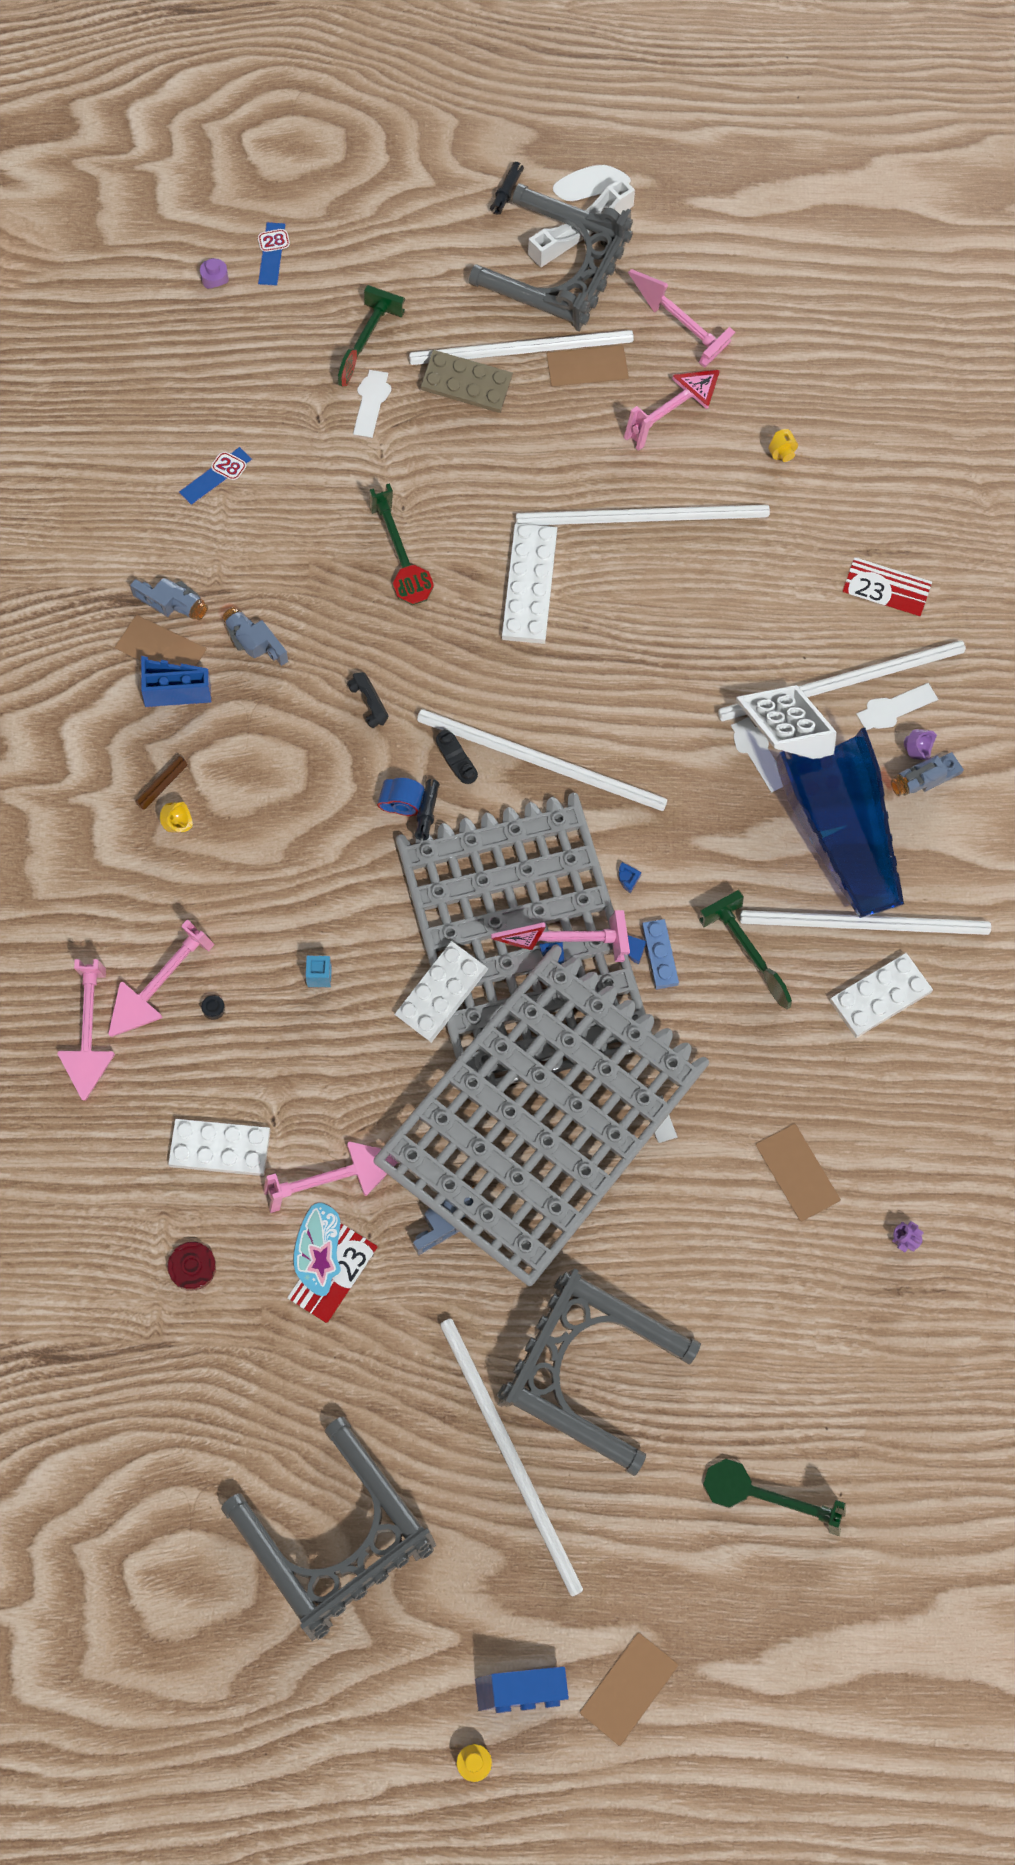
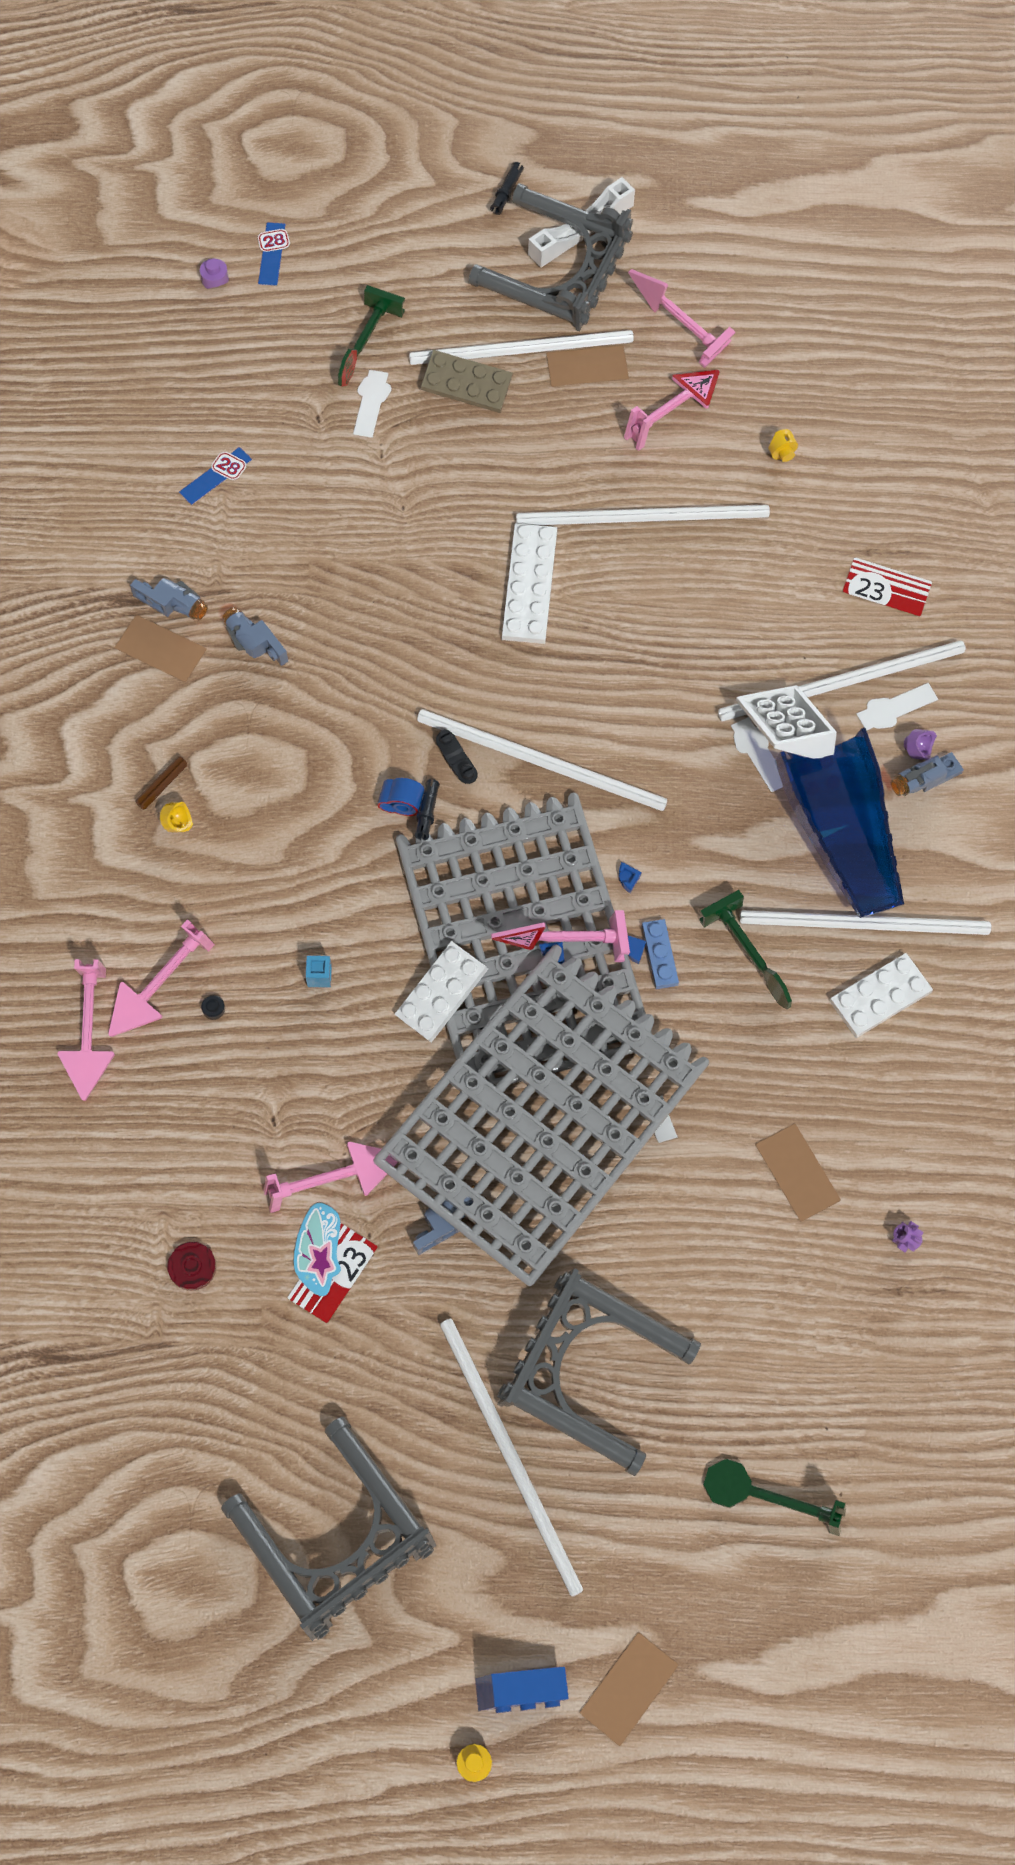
blue wedge [141,656,212,707] -> none
white plate [168,1119,271,1176] -> none
black piece [347,672,389,728] -> none
dark green piece [369,483,434,605] -> none
white sticker [553,165,631,201] -> none

